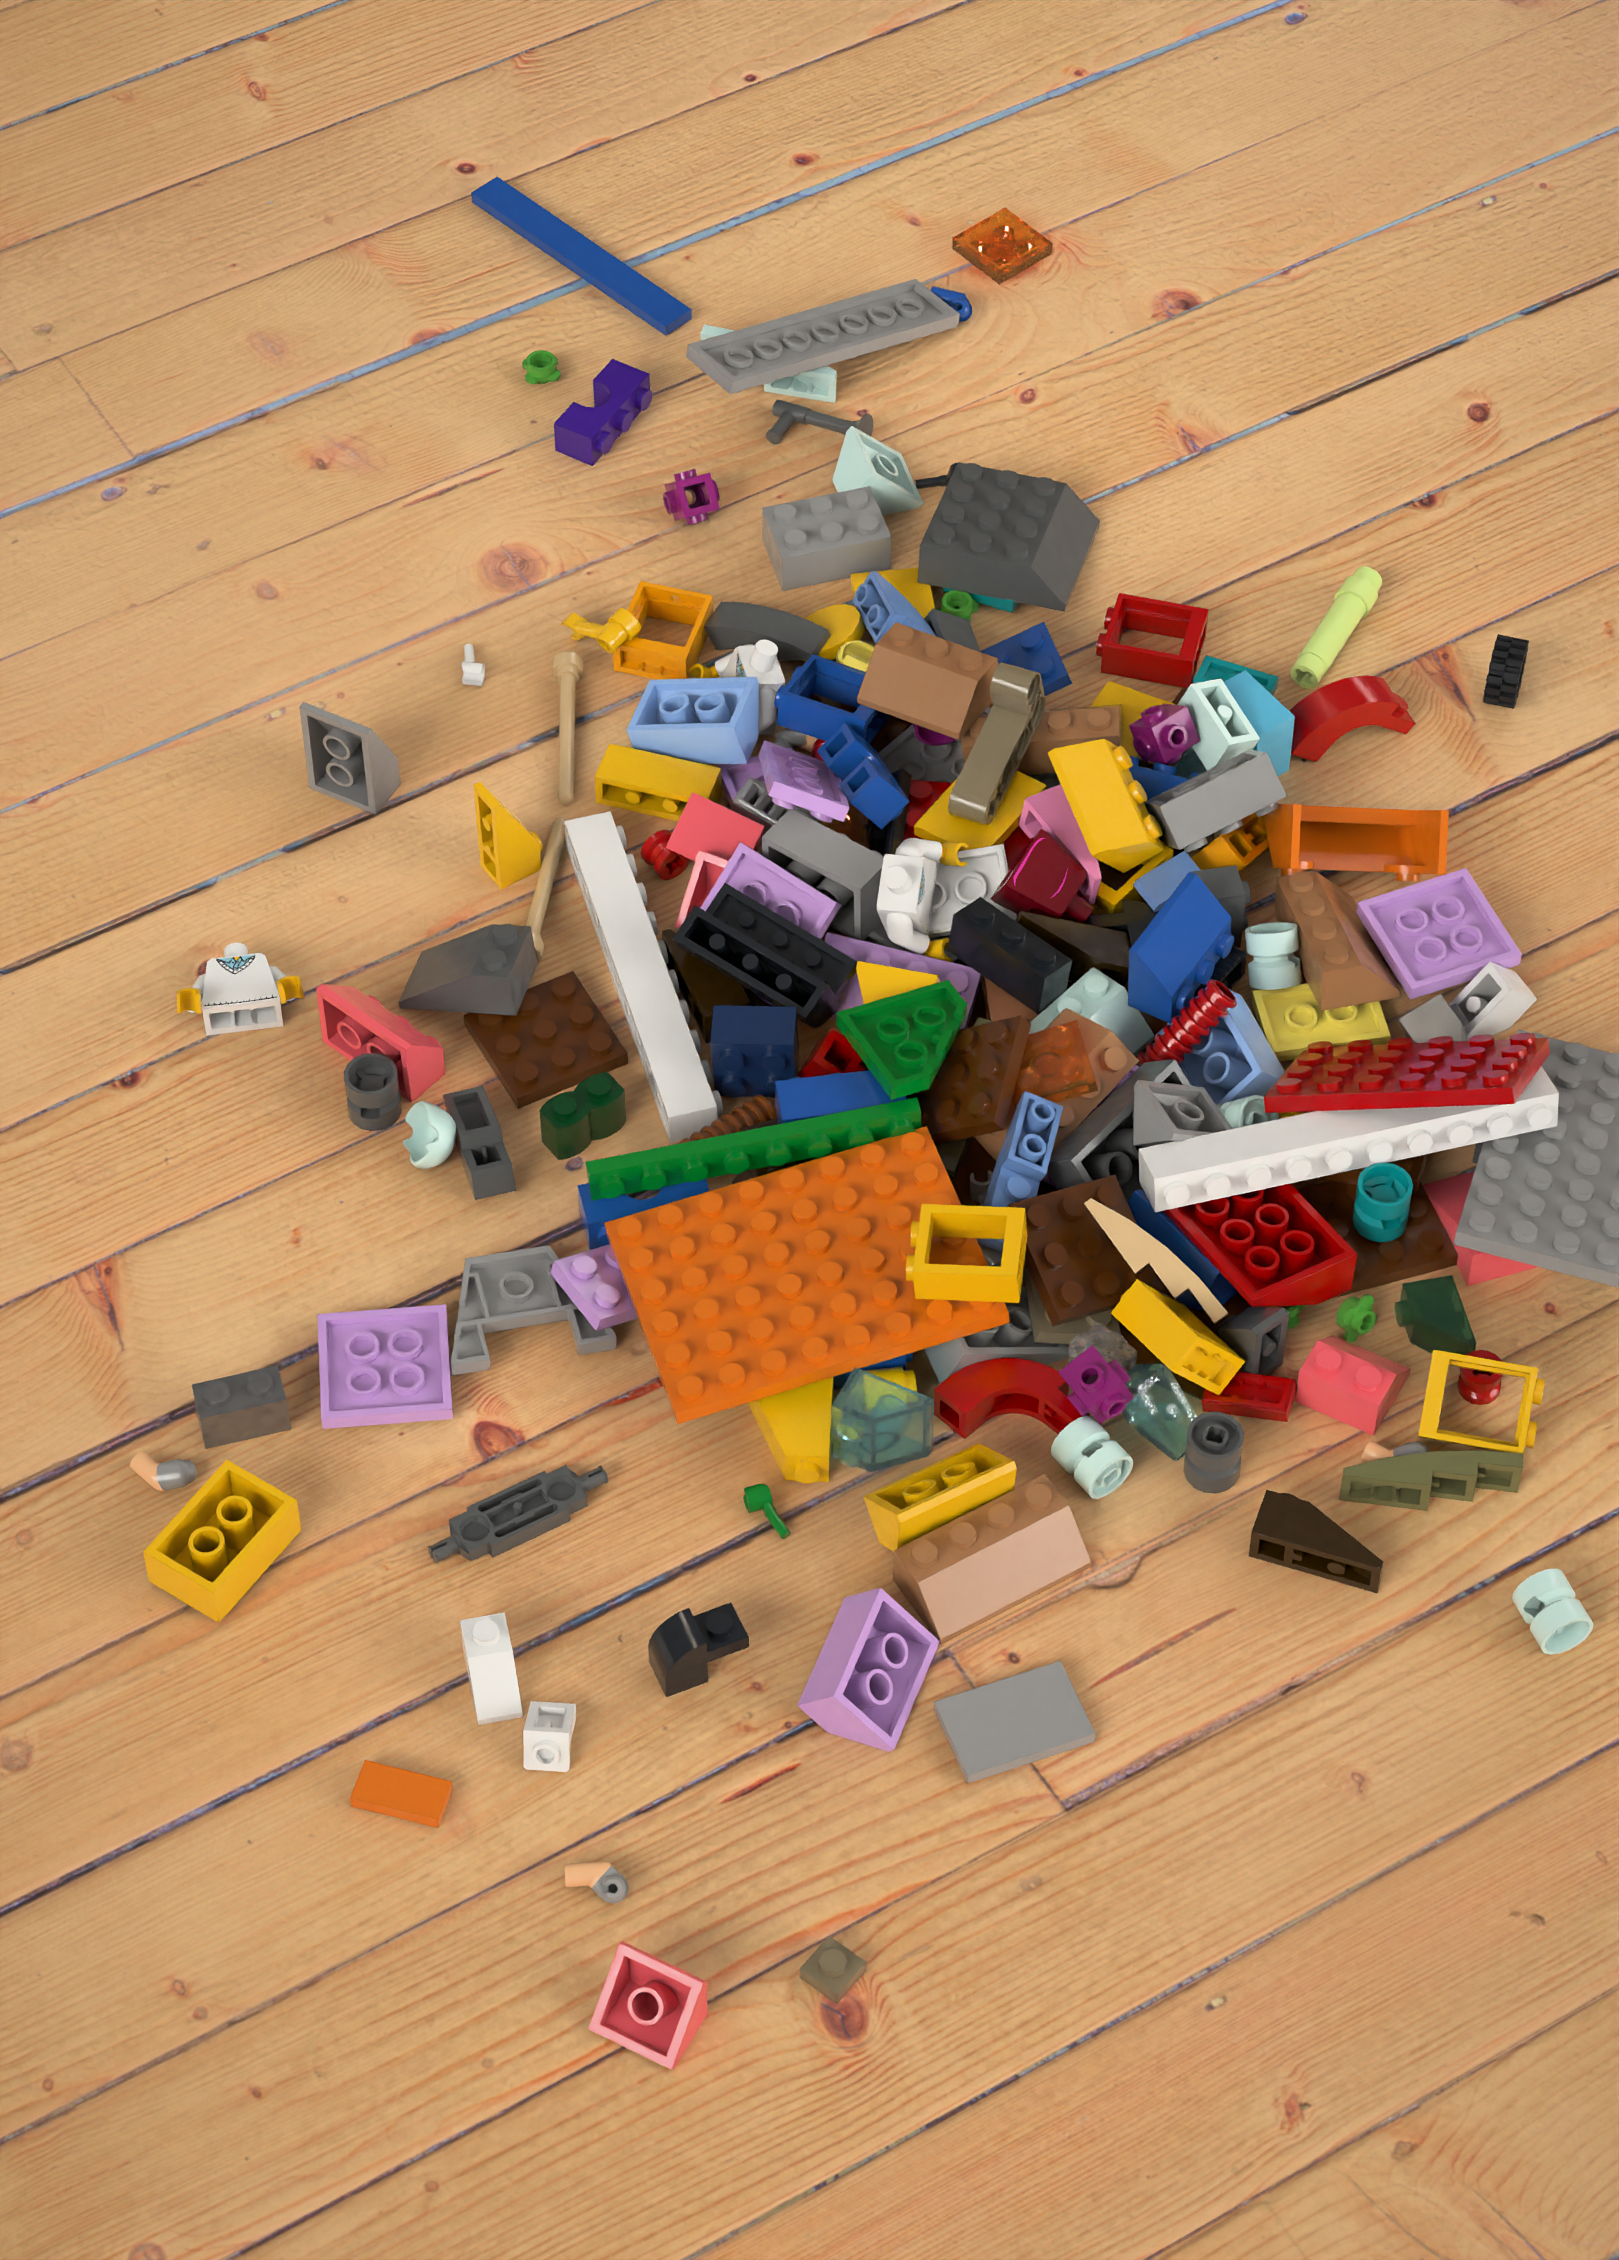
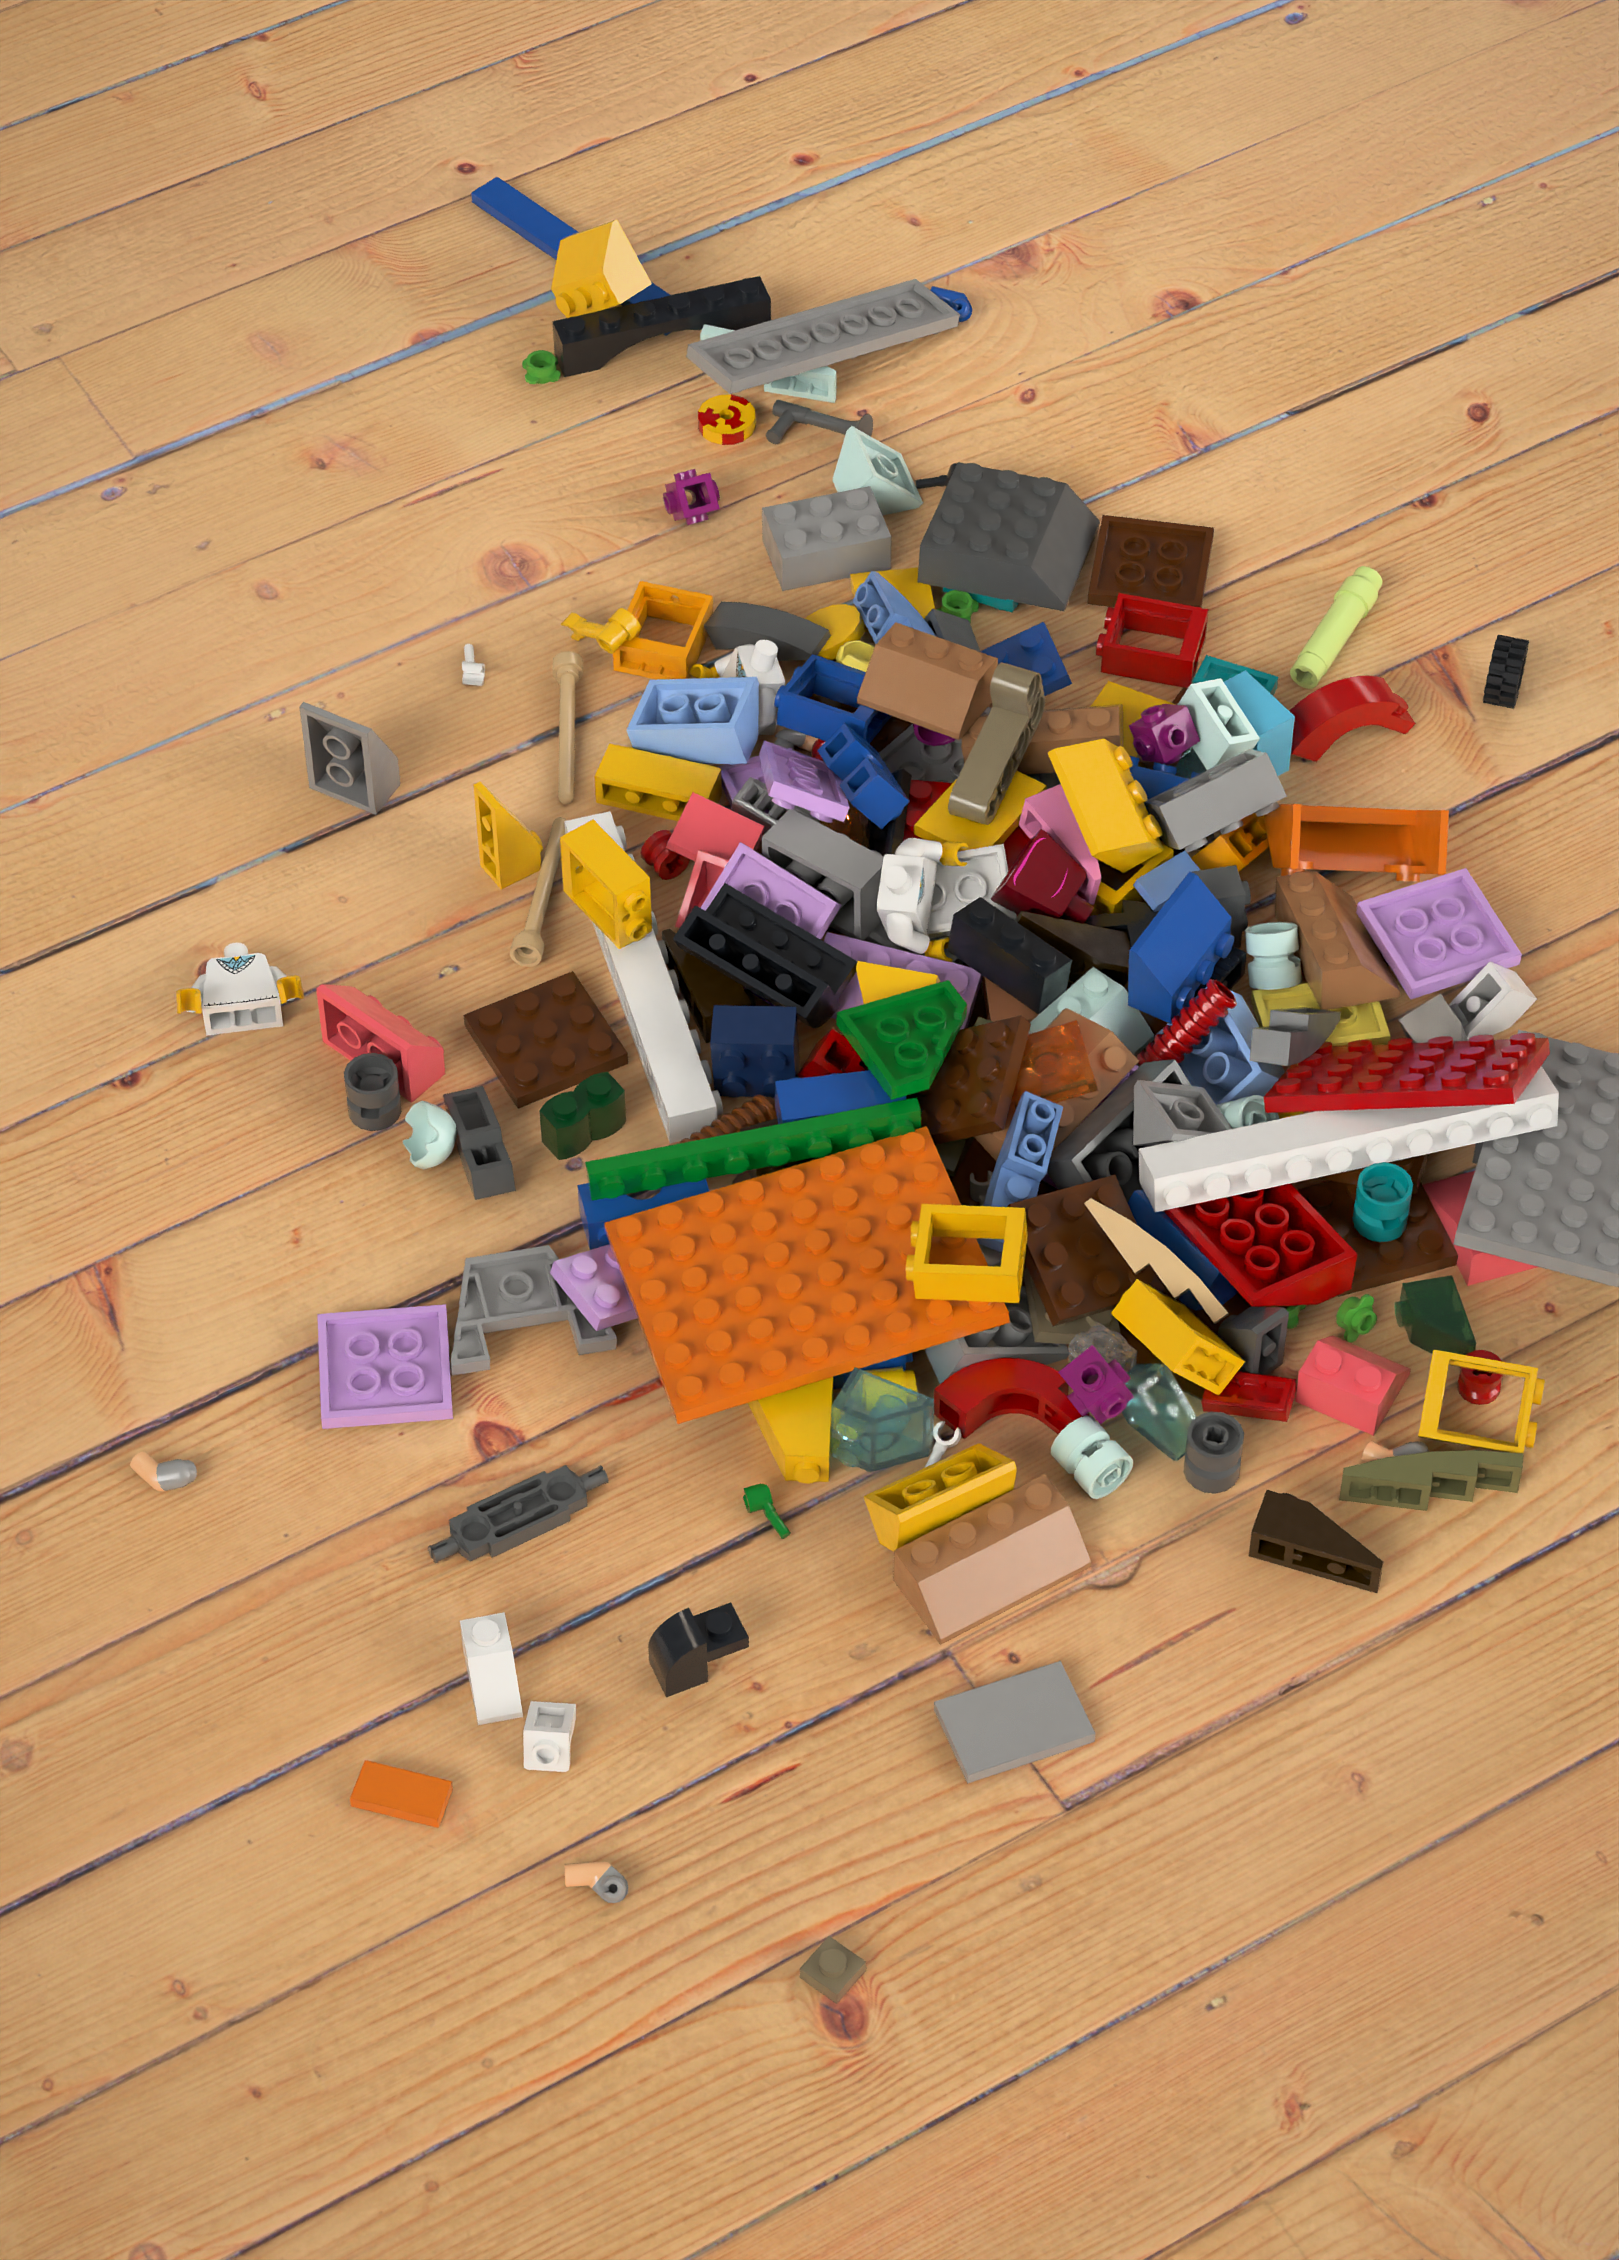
yellow brick [143,1459,301,1623] -> none
flat silver brick [192,1365,291,1449] -> none
dark grey slope [399,924,538,1015] -> none
dark purple arch [554,359,652,466] -> none
coral slope [589,1941,708,2070] -> none
lavender slope [797,1588,940,1752] -> none
clear orange plate [952,207,1053,285] -> none
light aqua wheel [1512,1569,1594,1655] -> none
none -> yellow slope [551,219,652,318]
none -> black arch [552,276,771,377]
none -> yellow window [560,819,652,949]
none -> yellow piece [698,394,756,445]
none -> white hand [925,1421,961,1467]
none -> reddish brown plate [1087,515,1214,608]
none -> dark grey slope [1249,1007,1341,1066]

